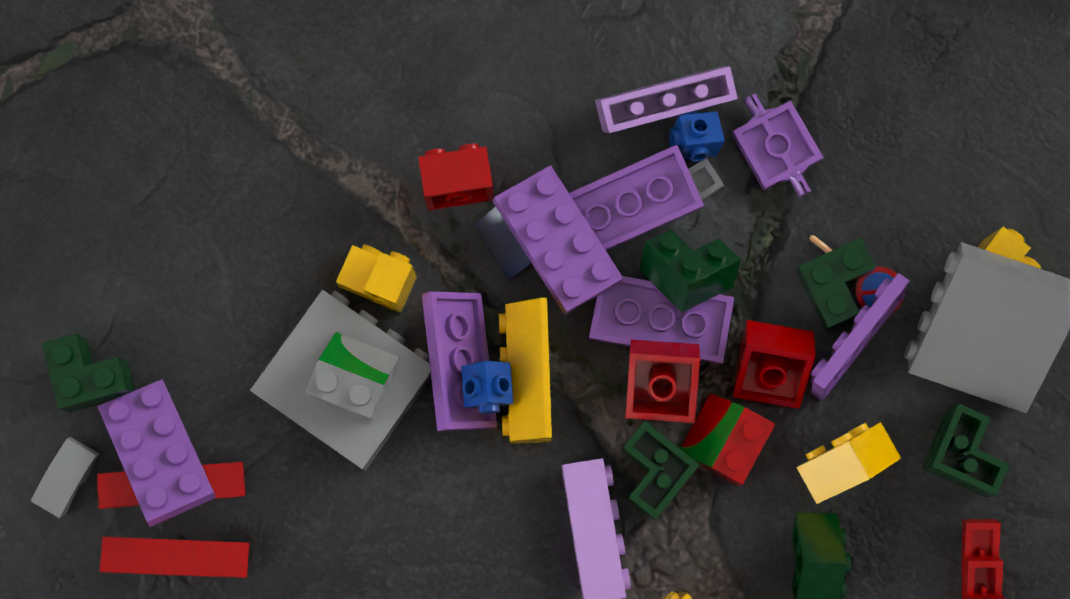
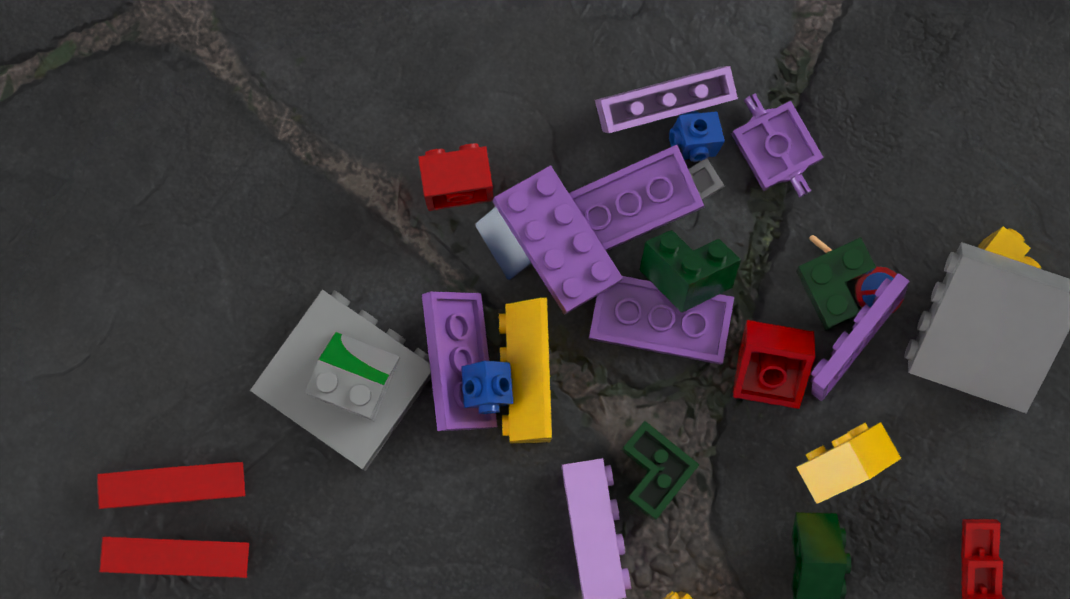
light grey slope [31,437,99,518] -> none
dark green brick [42,334,135,413] -> none
medium lavender plate [97,379,216,527] -> none
yellow brick [336,244,417,314] -> none
red brick [625,339,700,423] -> none
red slope [680,393,775,486] -> none
dark green brick [922,403,1010,497] -> none

